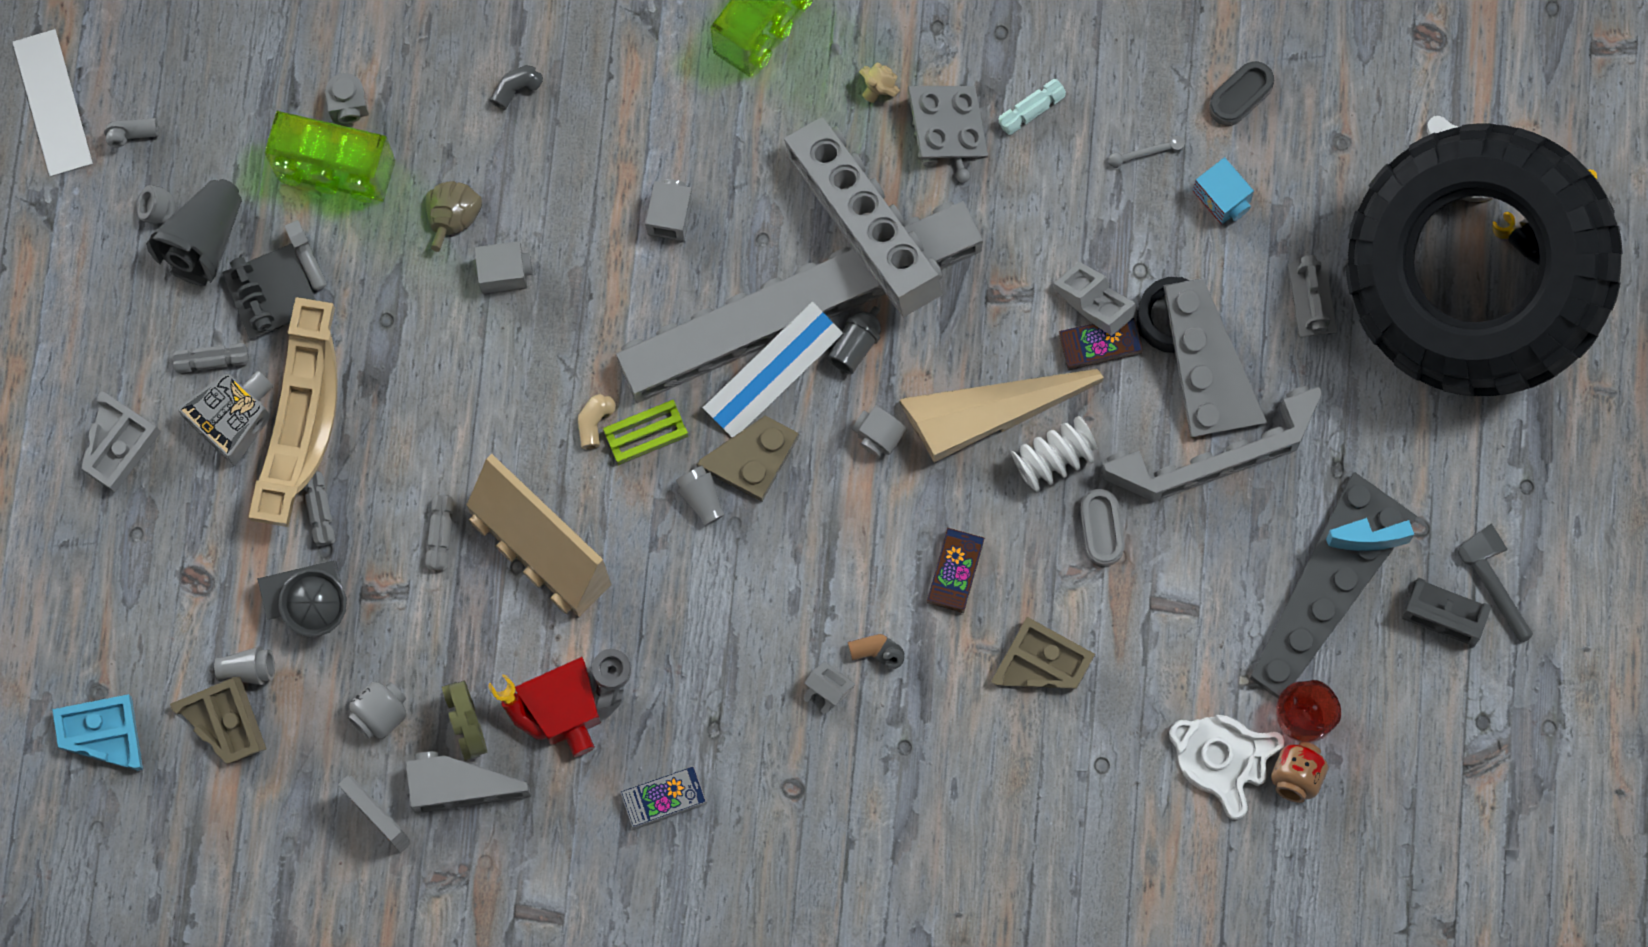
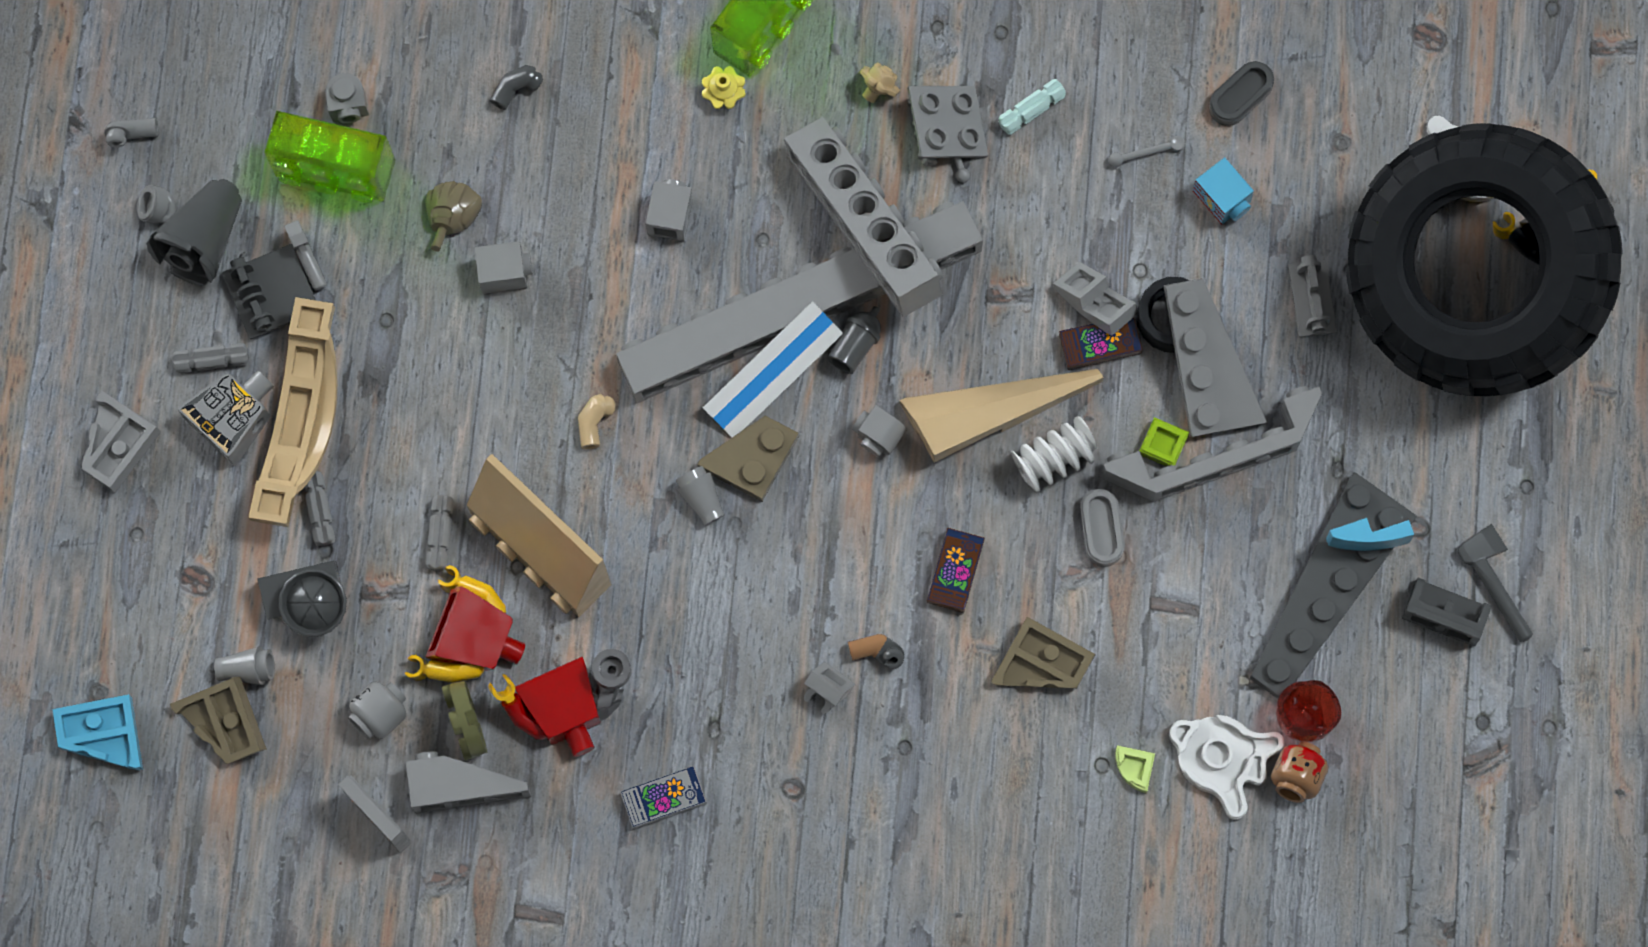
white sticker [13,29,93,177] -> none
lime tile [603,399,689,465] -> none
none -> red torso [405,565,525,682]
none -> light yellow plant [702,66,746,109]
none -> yellowish green tile [1115,745,1155,794]
none -> lime tile [1139,417,1190,467]

